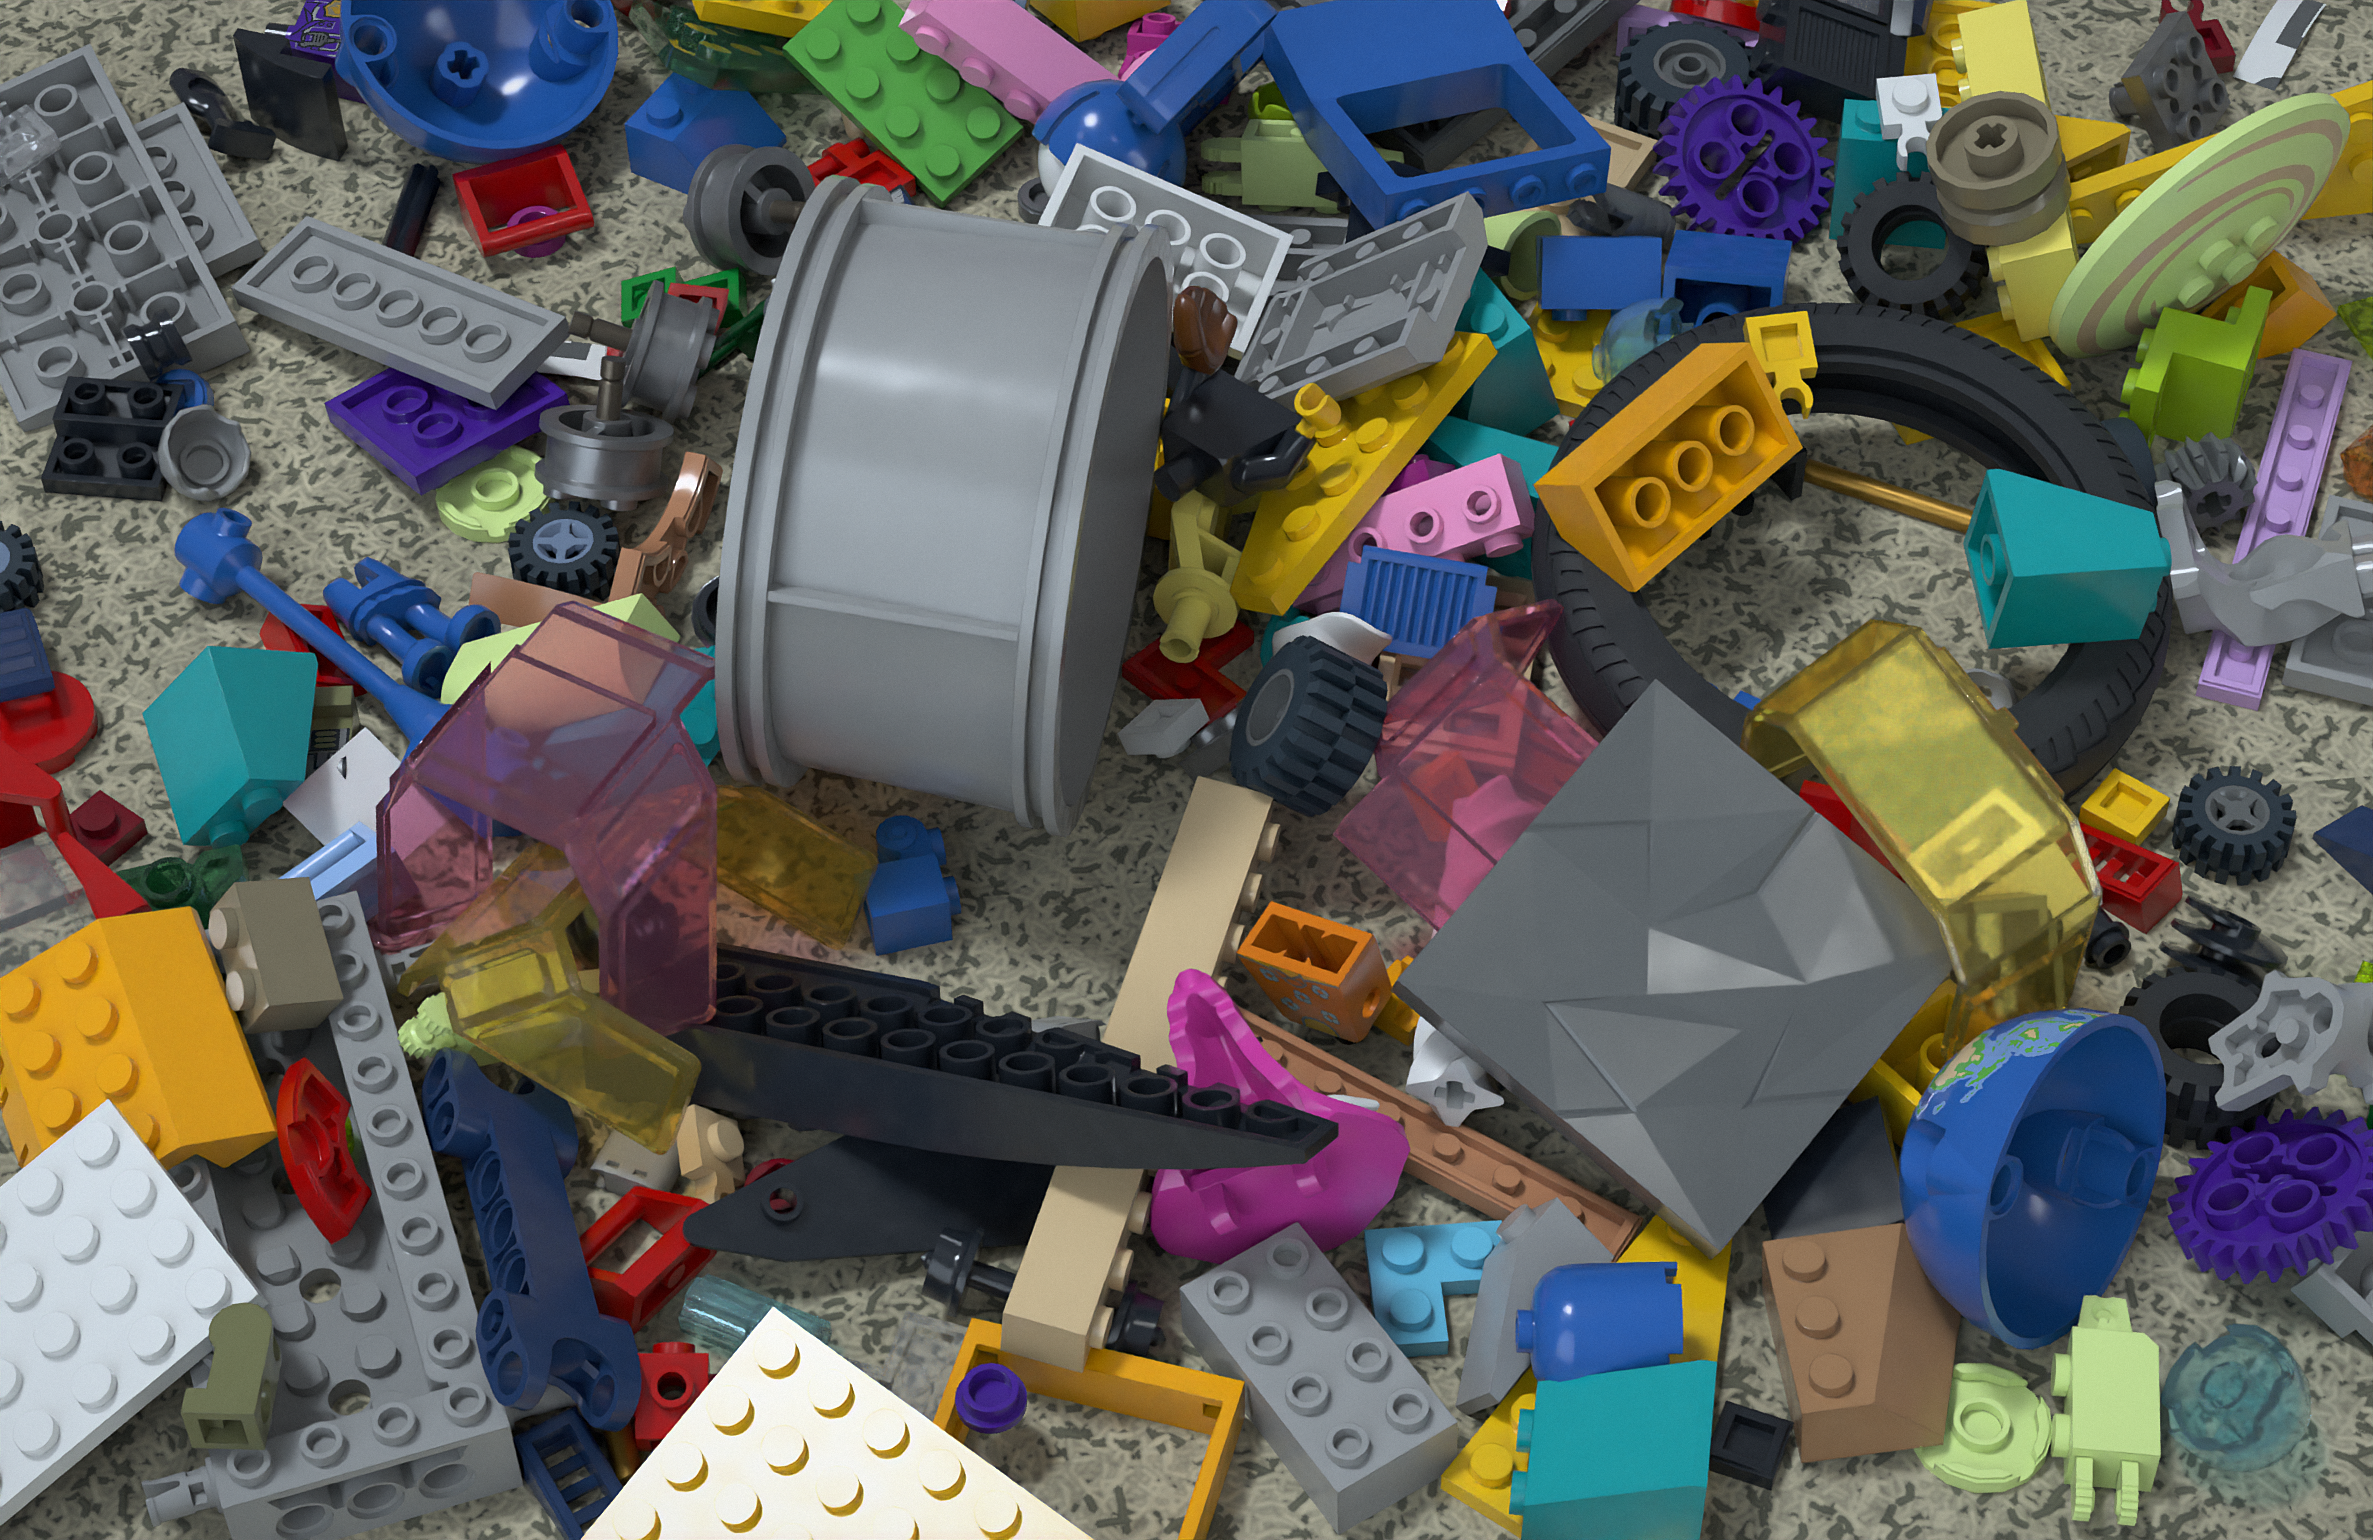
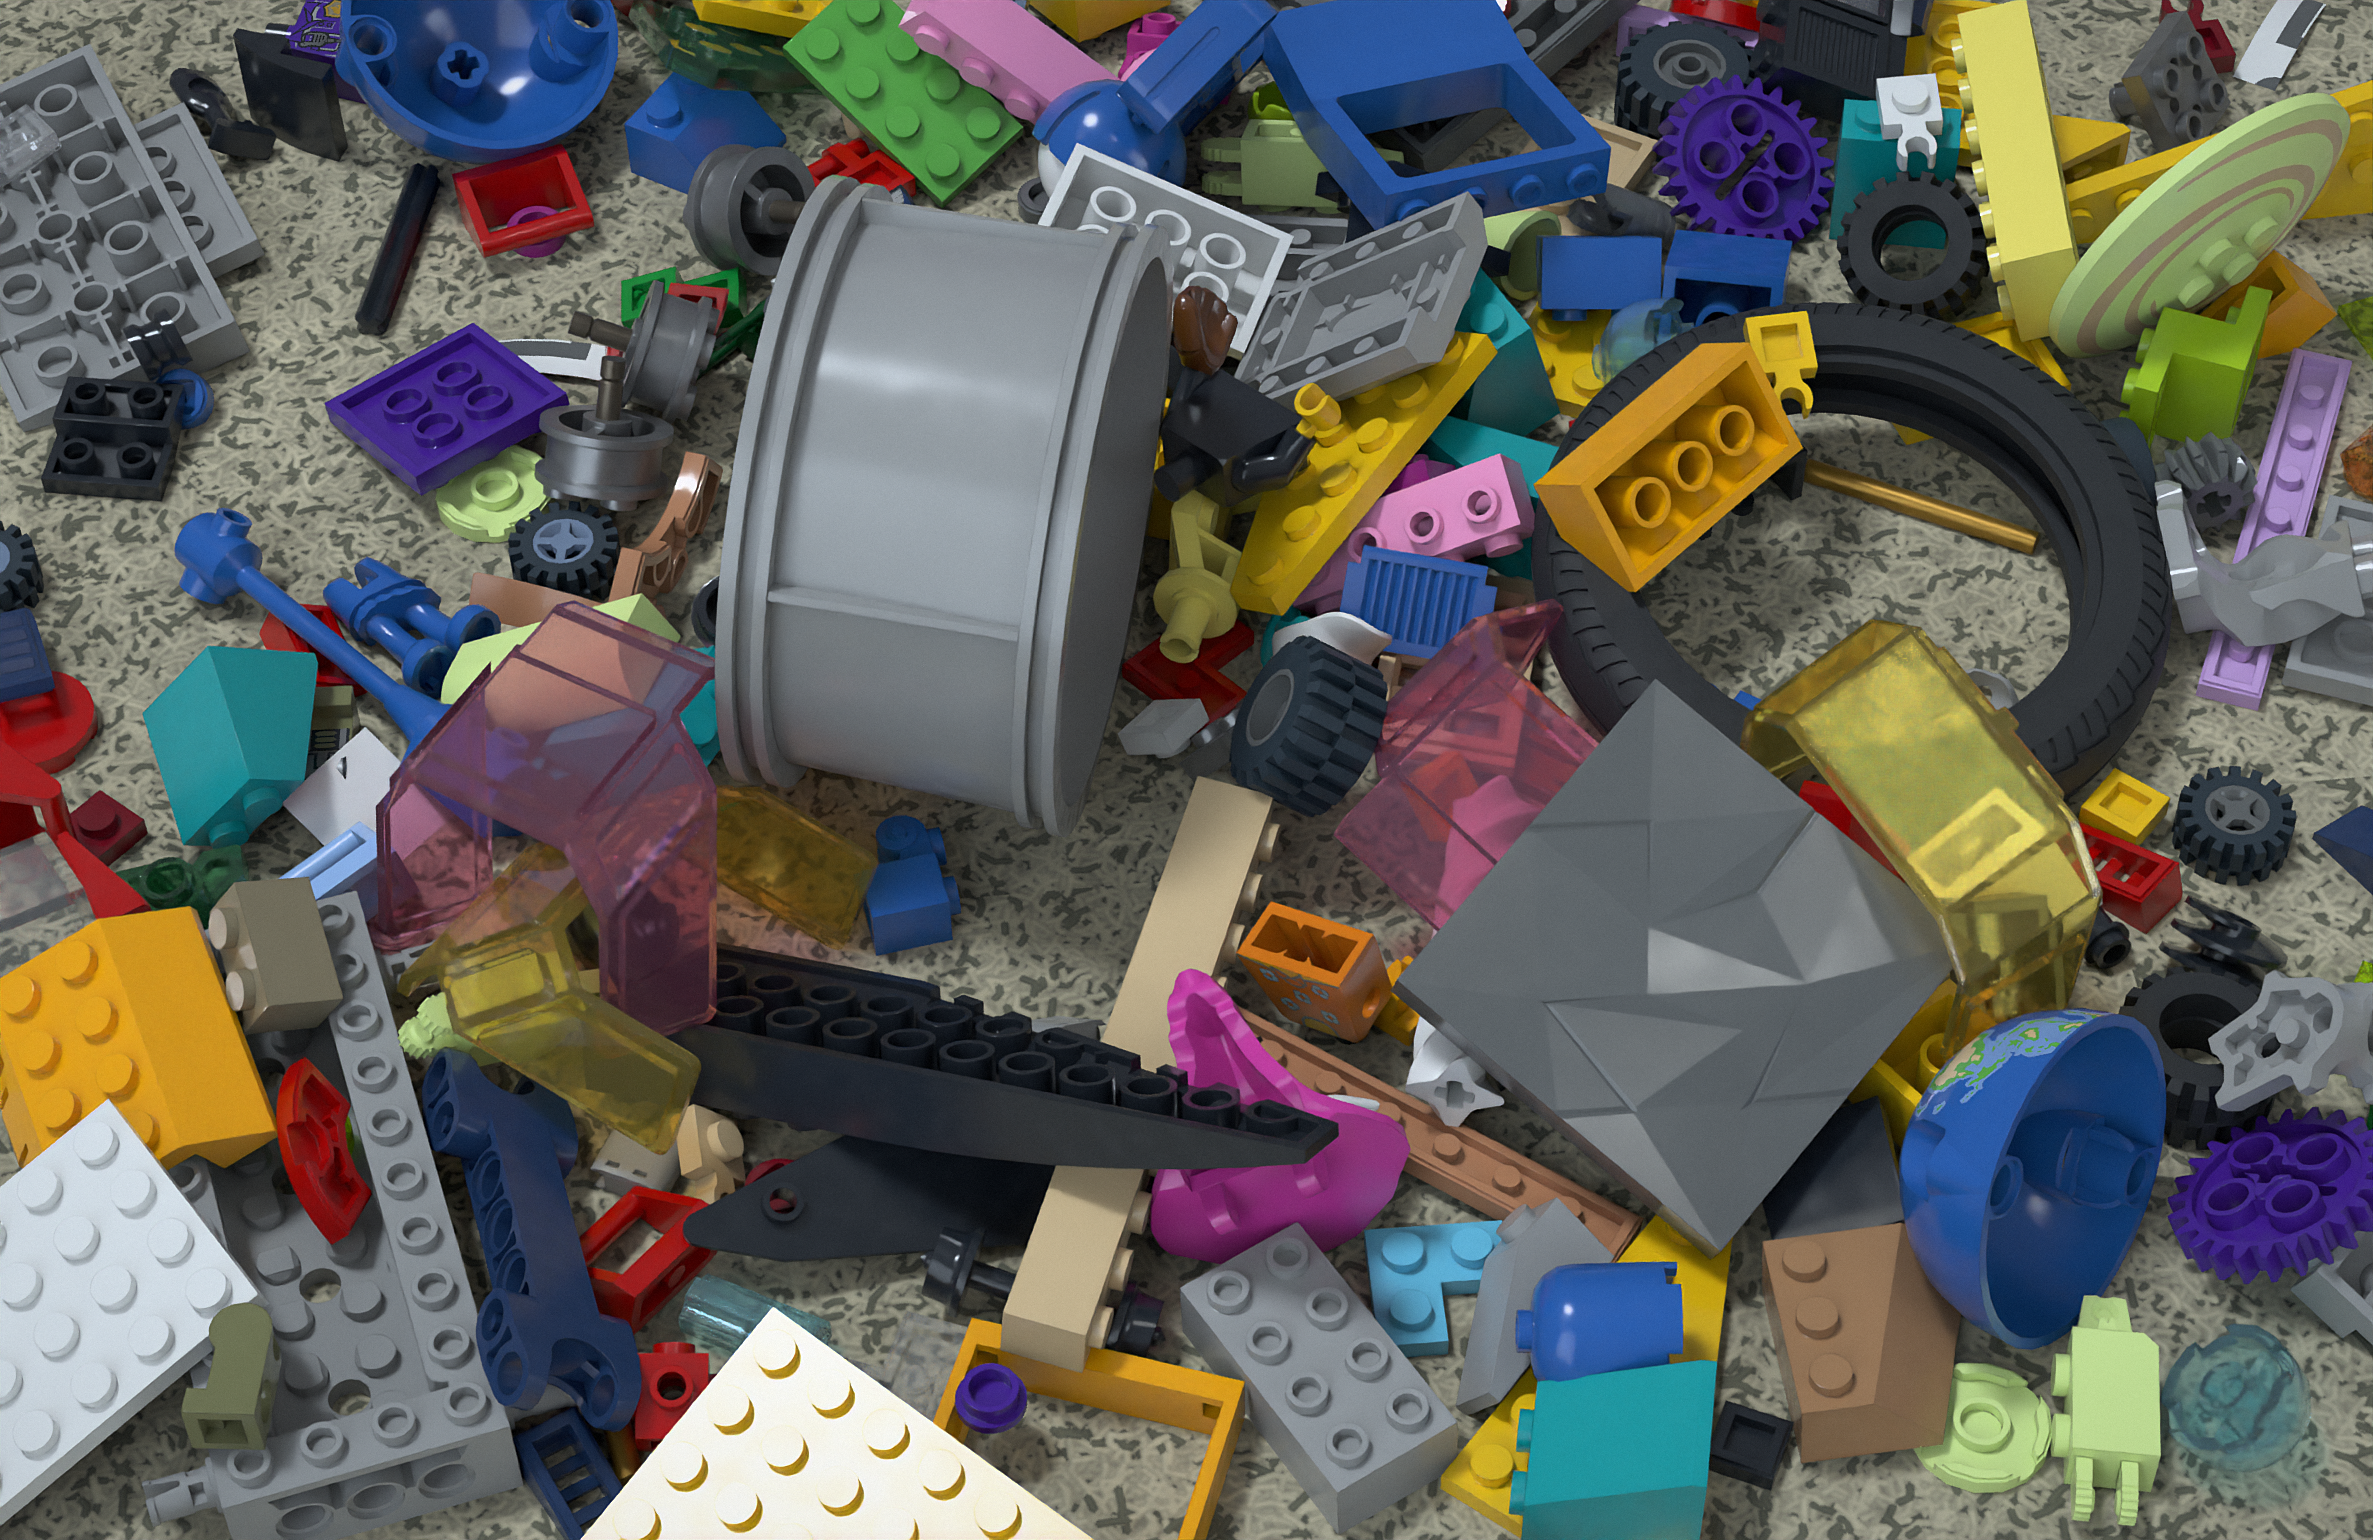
light grey hair [157,404,251,502] -> none
light grey plate [231,216,571,410] -> none
dark tan wheel [1926,91,2072,247] -> none
teal slope [1963,469,2172,649] -> none

